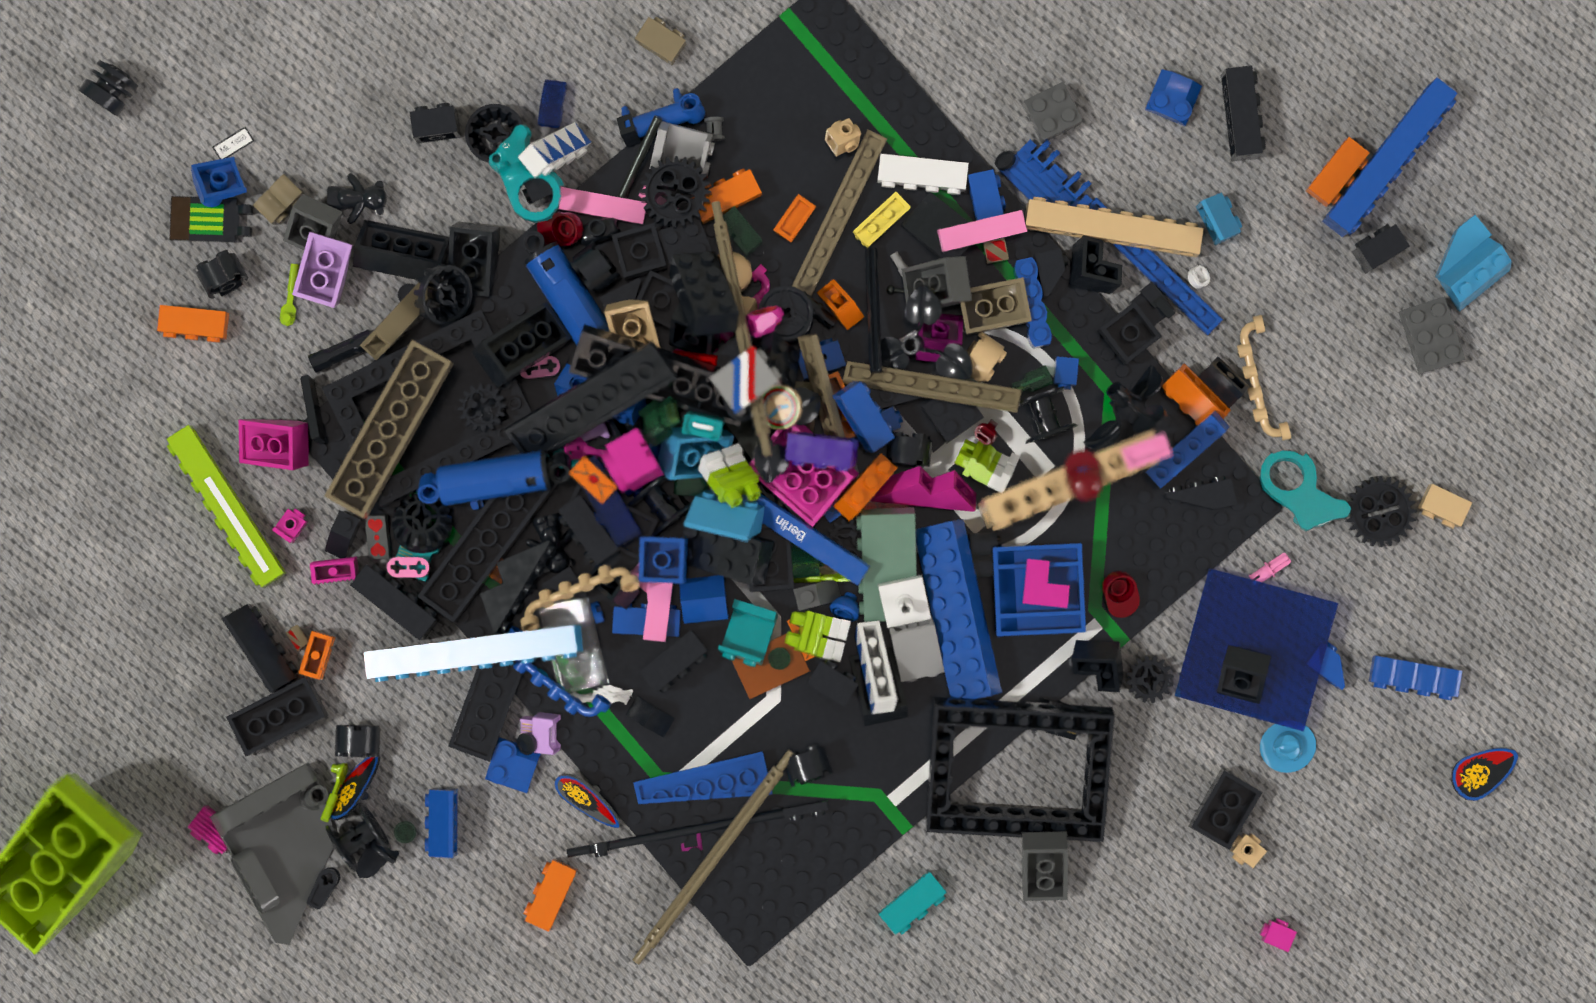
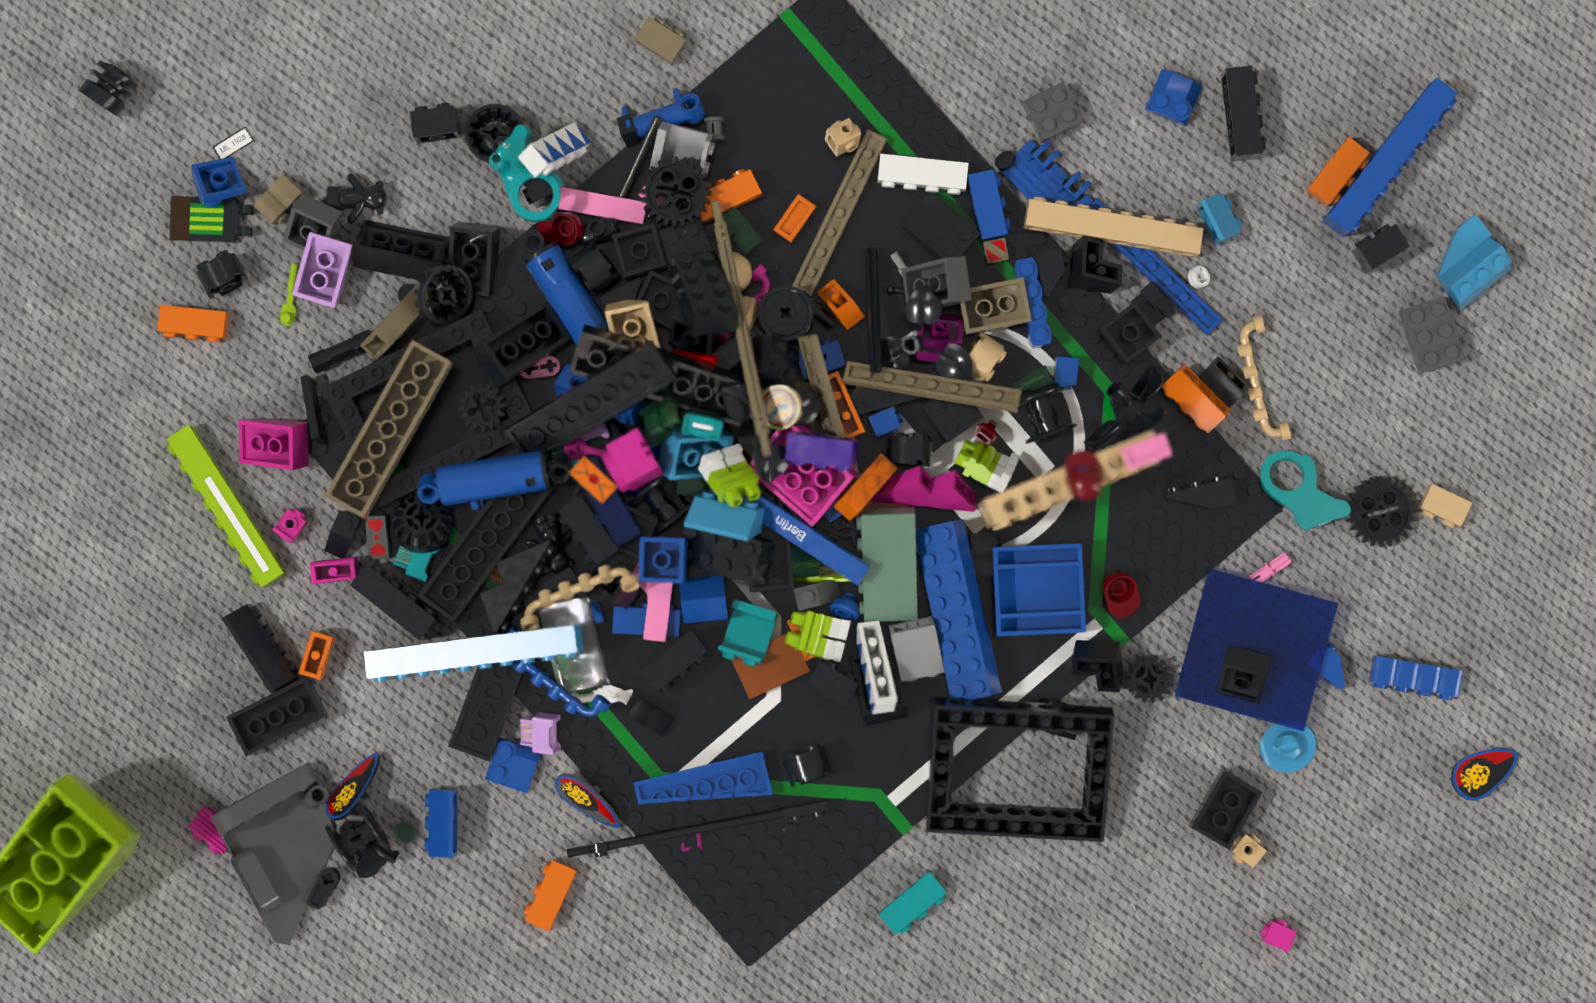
dark tan tile [286,625,308,652] -> none
lime piece [320,763,348,822] -> none
black brick [335,725,380,757] -> none
bright pink beam [387,557,430,578] -> none
black piece [517,732,537,755] -> none
clear blue slope [538,80,567,129] -> none
dark tan axle [632,749,793,965] -> none
panel [710,346,782,417] -> none
dark pink rock [746,306,784,337] -> none
clear green piece [768,648,791,670] -> none
blue brick [832,381,895,452] -> none
light yellow hinge [853,192,911,248] -> none
white tile [878,575,931,628] -> none
bright pink tile [937,210,1027,252] -> none
dark grey brick [1022,832,1068,901] -> none
dark pink tile [1023,559,1070,608] -> none
blue brick [1146,411,1230,488] -> none

